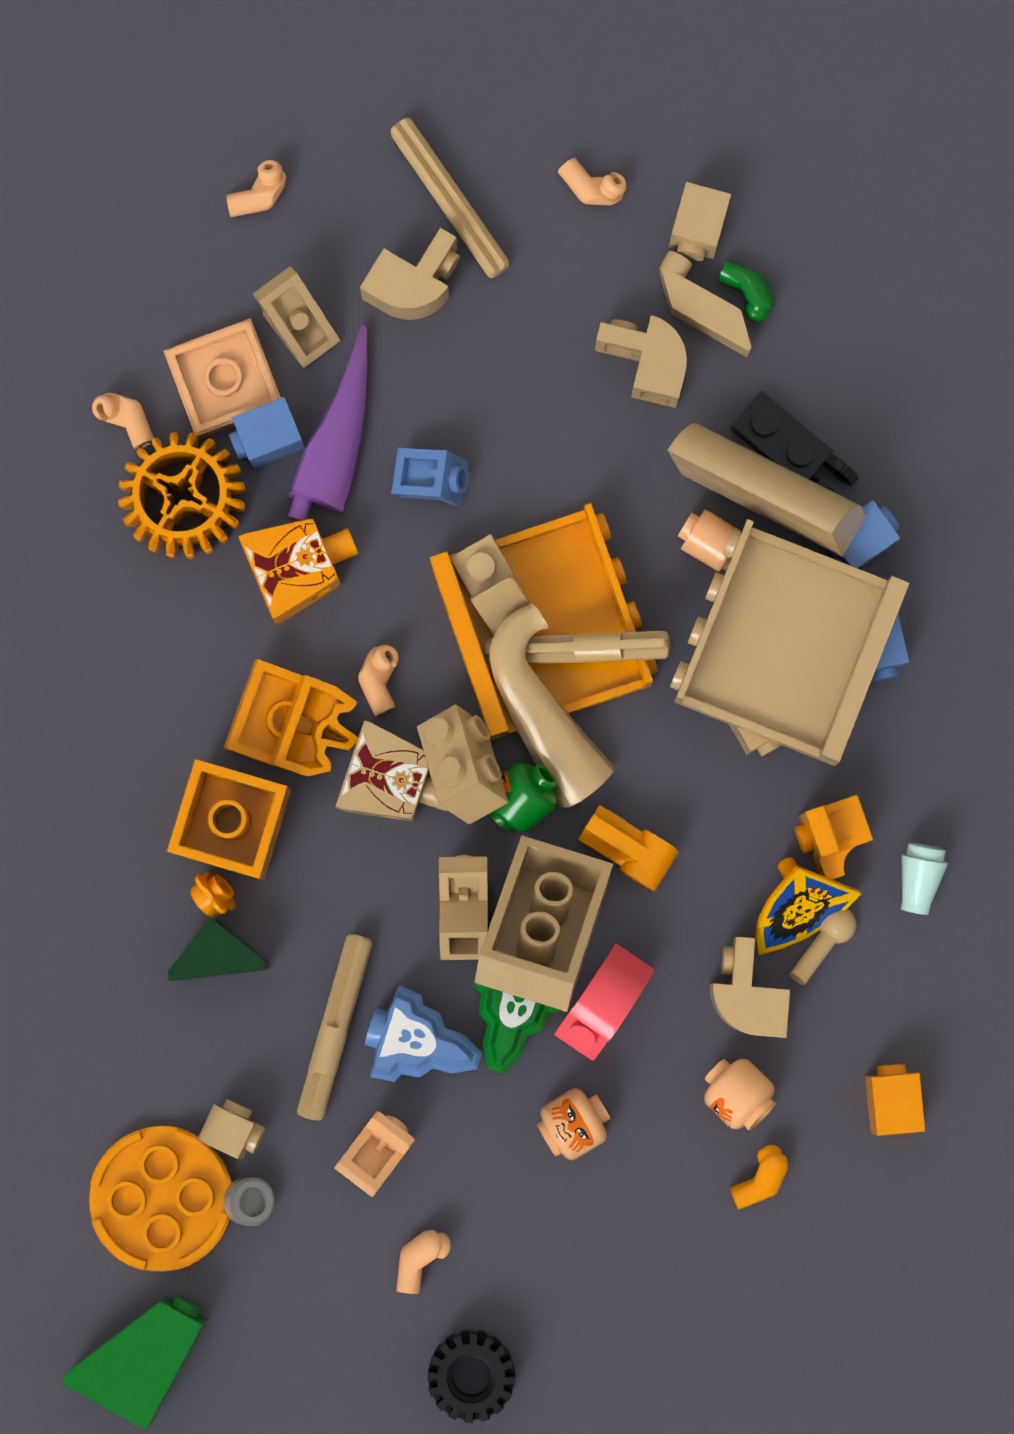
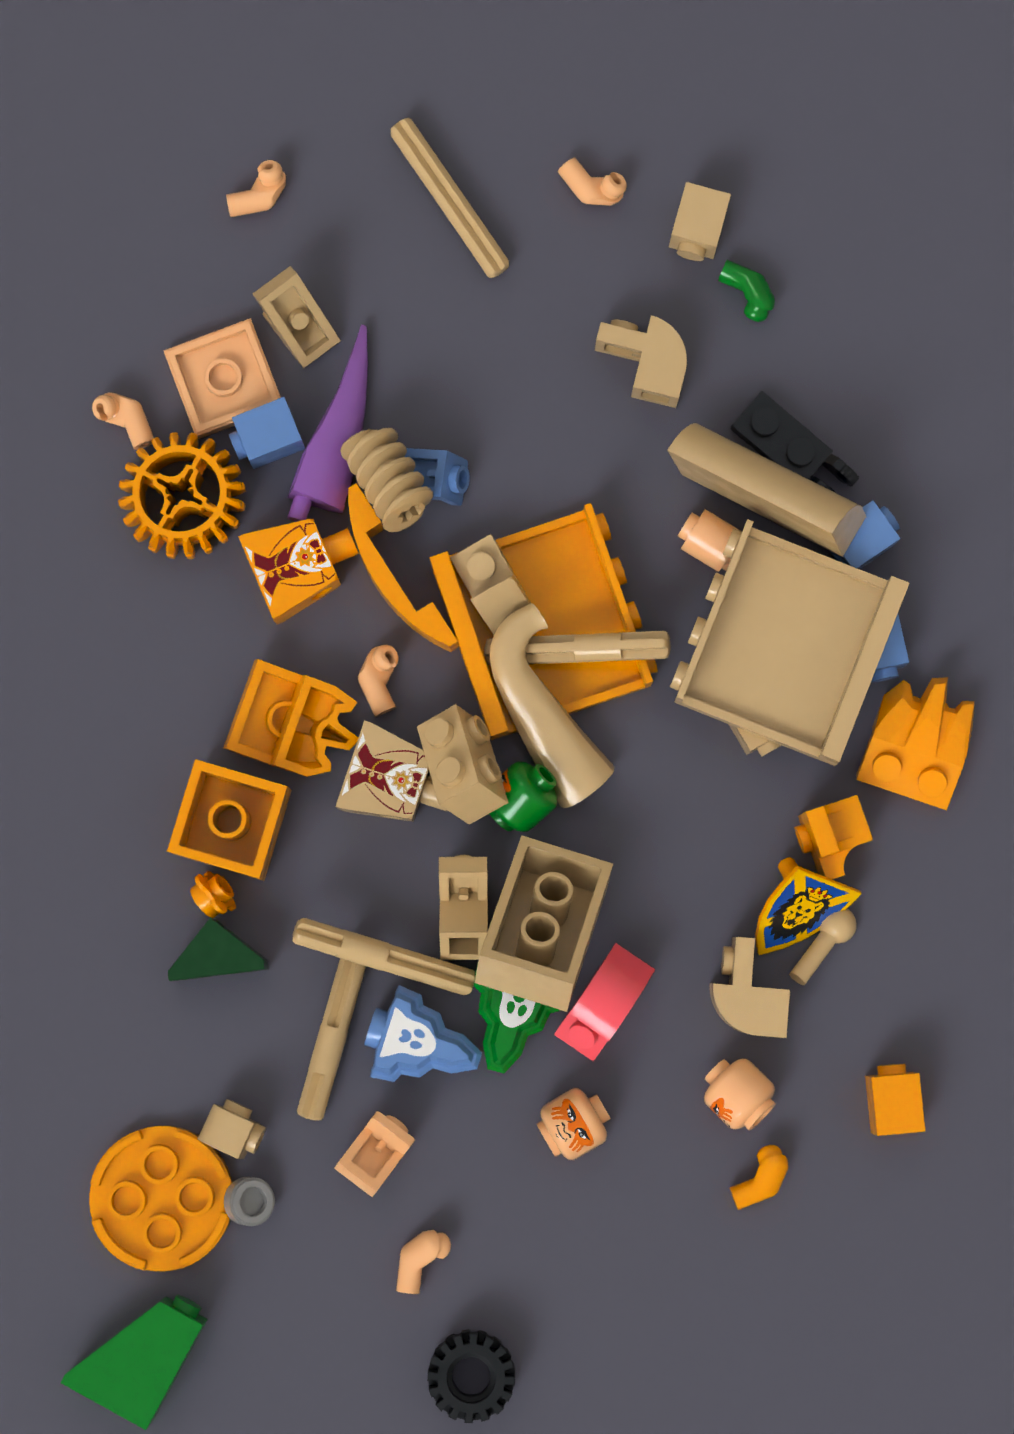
tan brick [360,228,460,320] -> none
light orange piece [578,805,680,892] -> none
tan piece [659,251,752,357] -> none
light aqua cone [901,842,948,915] -> none
none -> tan axle [292,918,476,995]
none -> tan piece [340,428,433,532]
none -> light orange slope [348,483,459,652]
none -> light orange plate [856,677,975,810]

